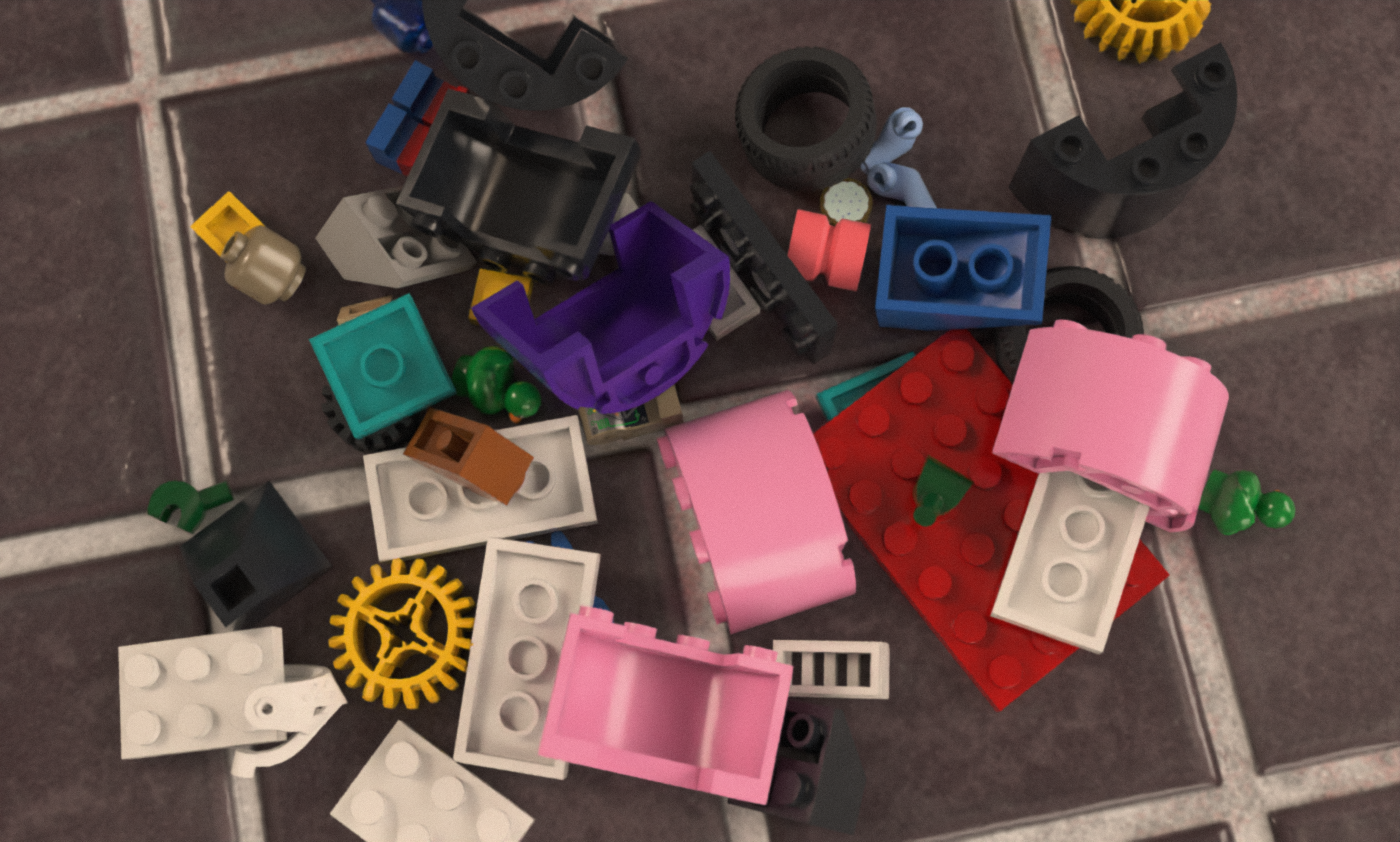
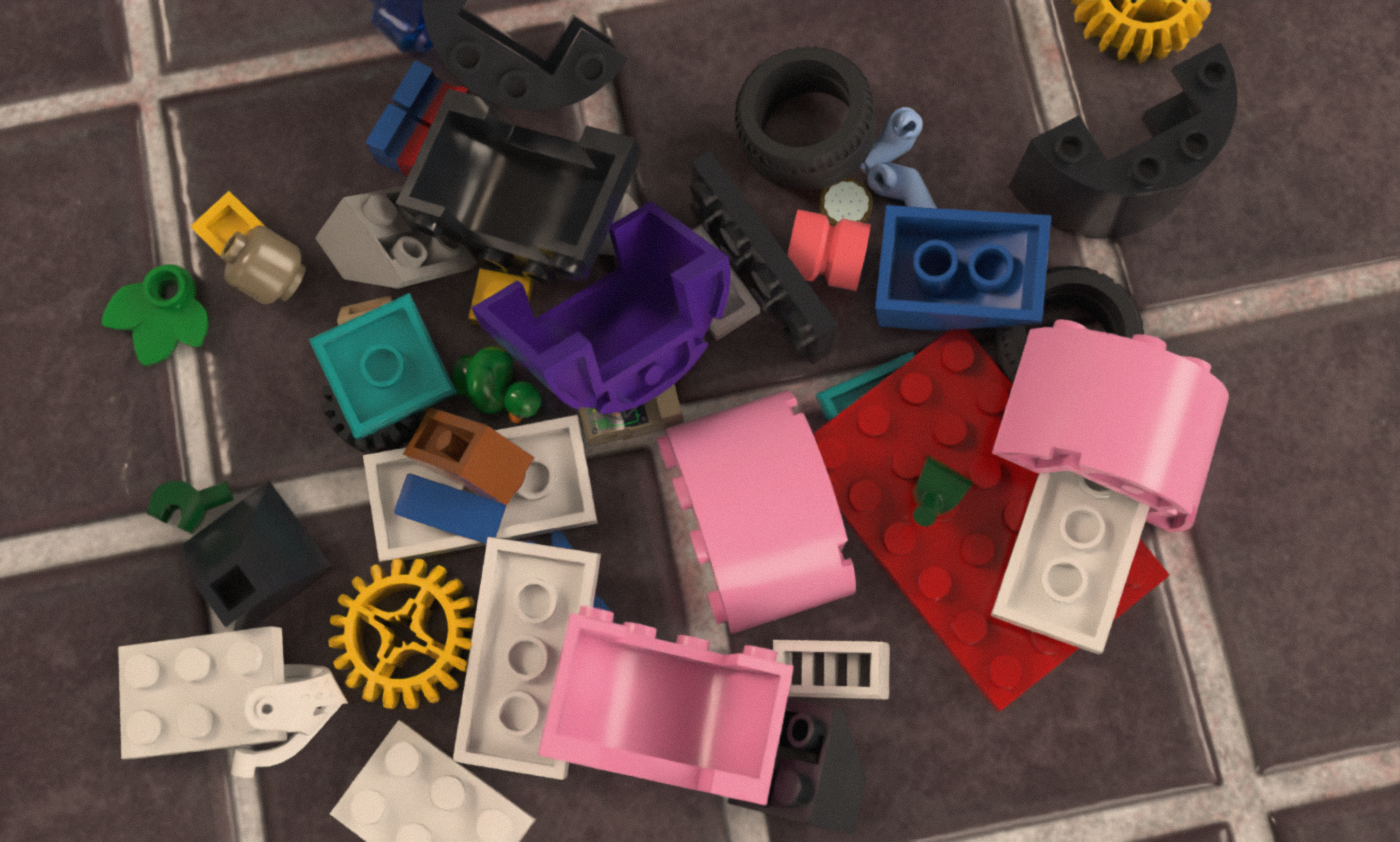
green animal [1198,469,1296,535] -> none
none -> green plate [101,264,209,367]
none -> blue sticker [394,473,506,544]

